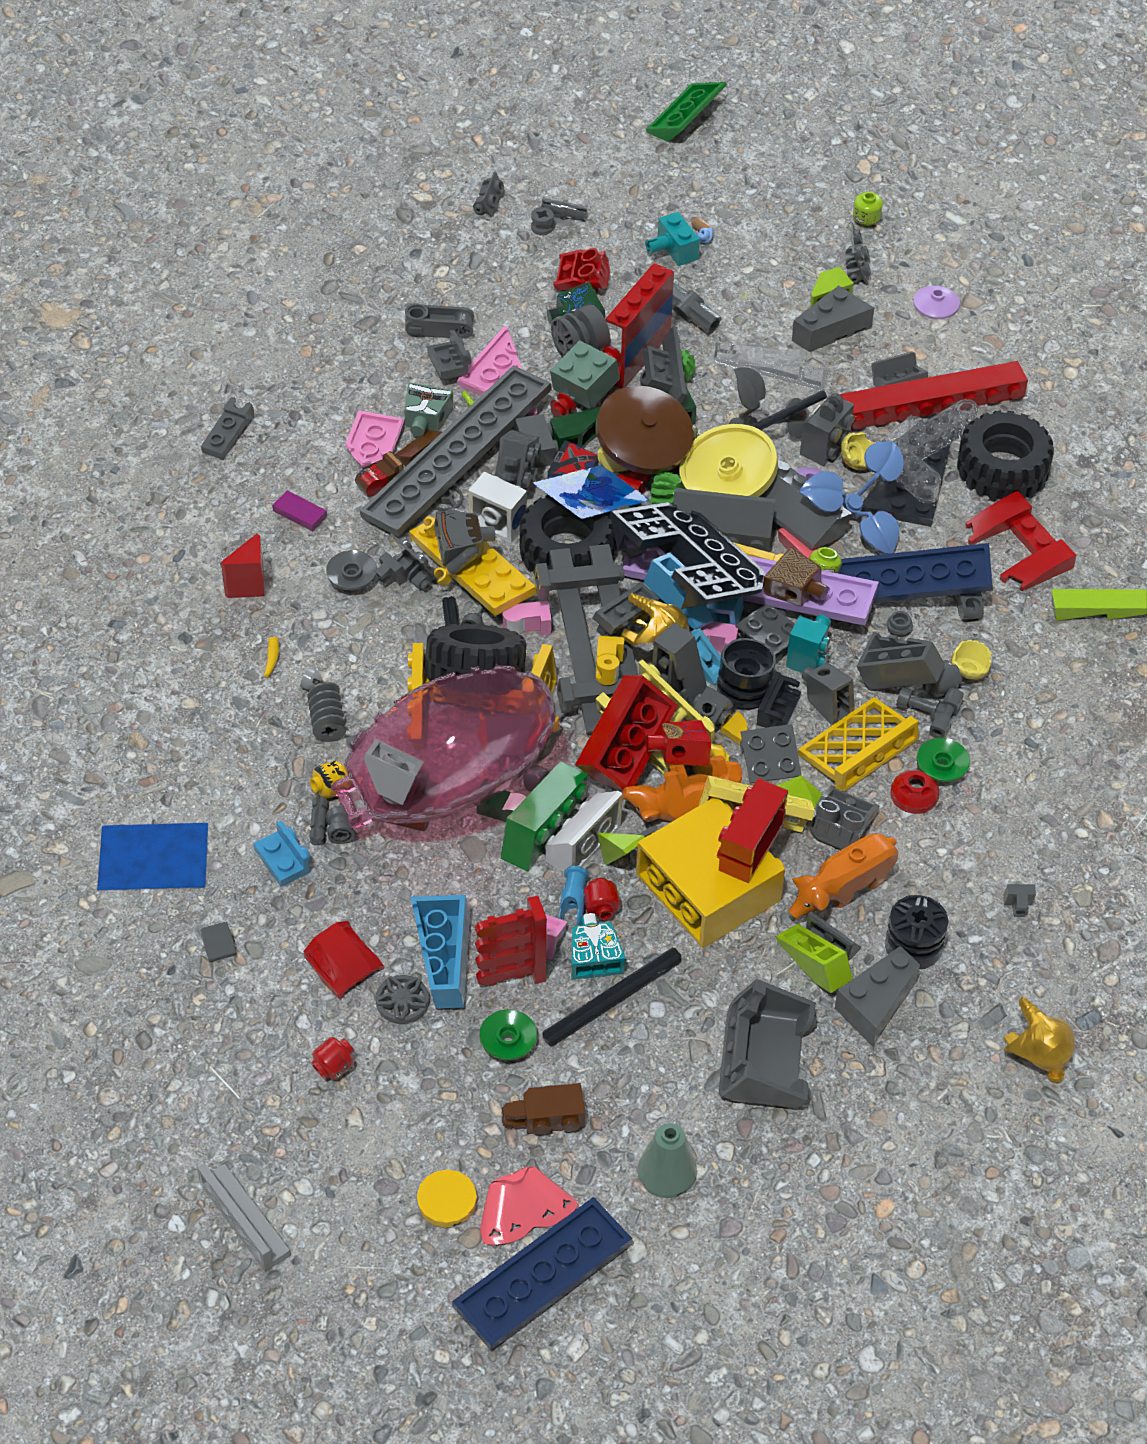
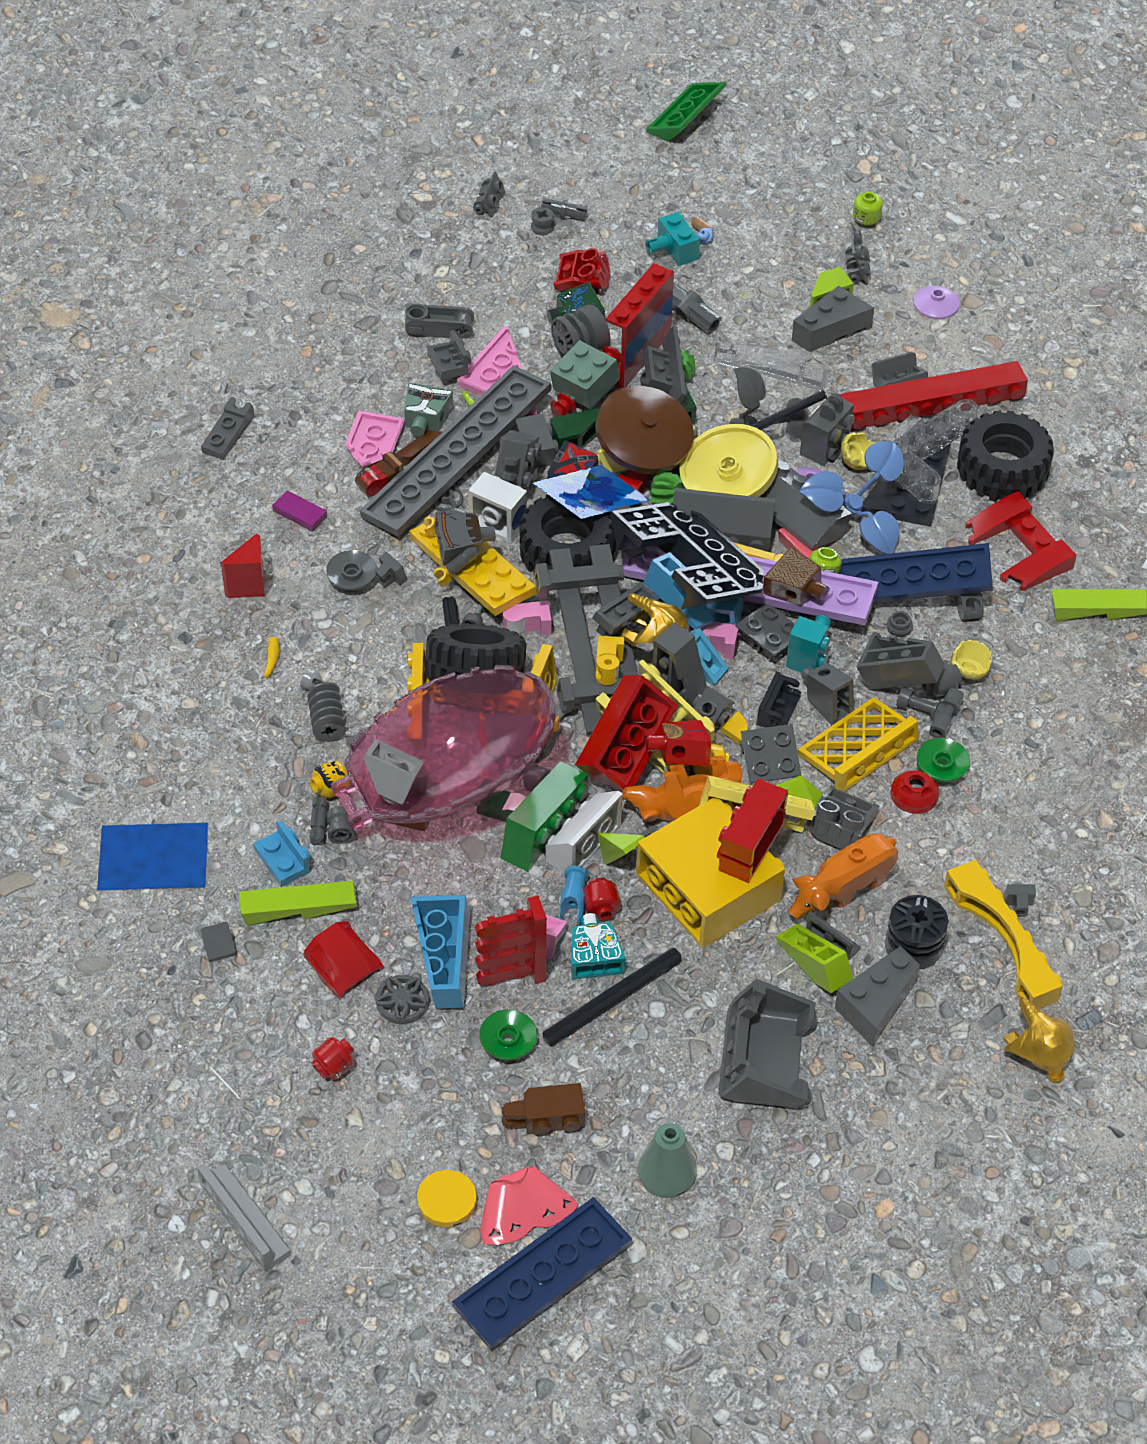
dark grey hinge [390,533,438,591] -> none
black wheel [717,638,776,708] -> none
none -> lime slope [239,881,357,926]
none -> yellow arch [944,859,1063,1009]

